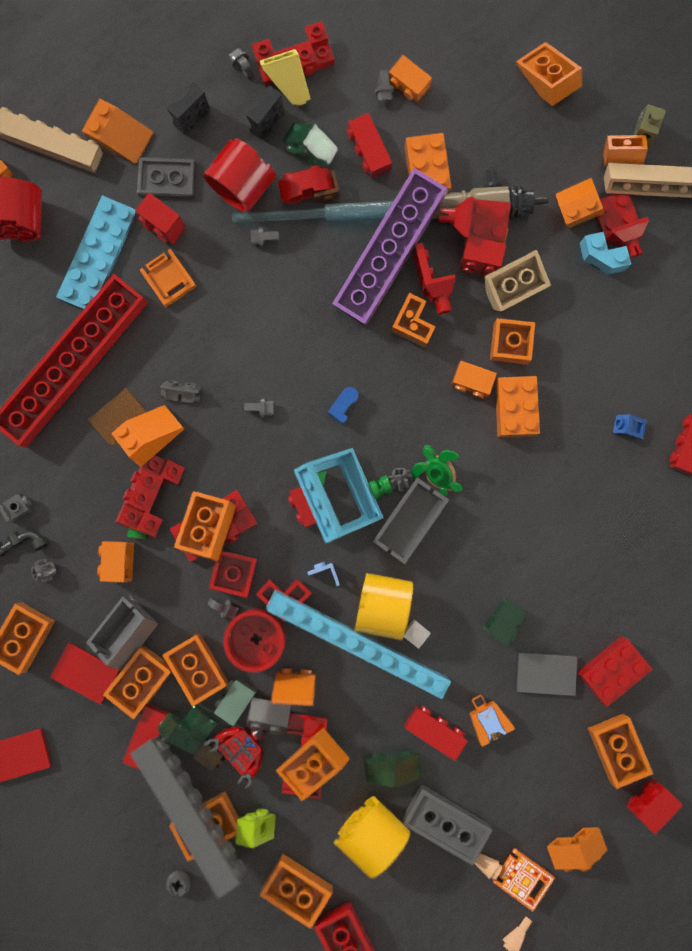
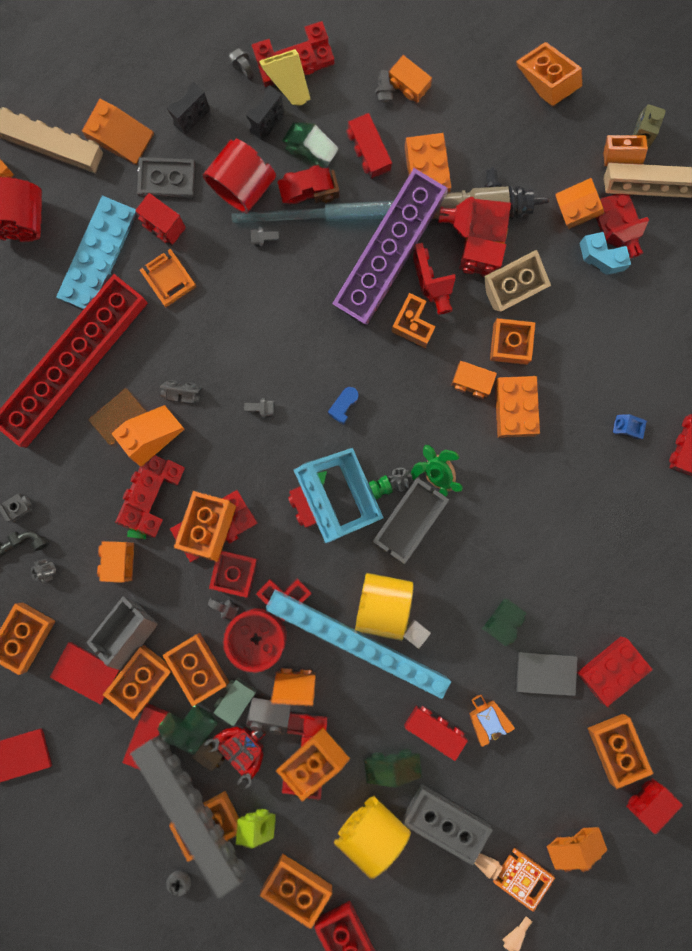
light blue bracket [307,562,340,586] -> none

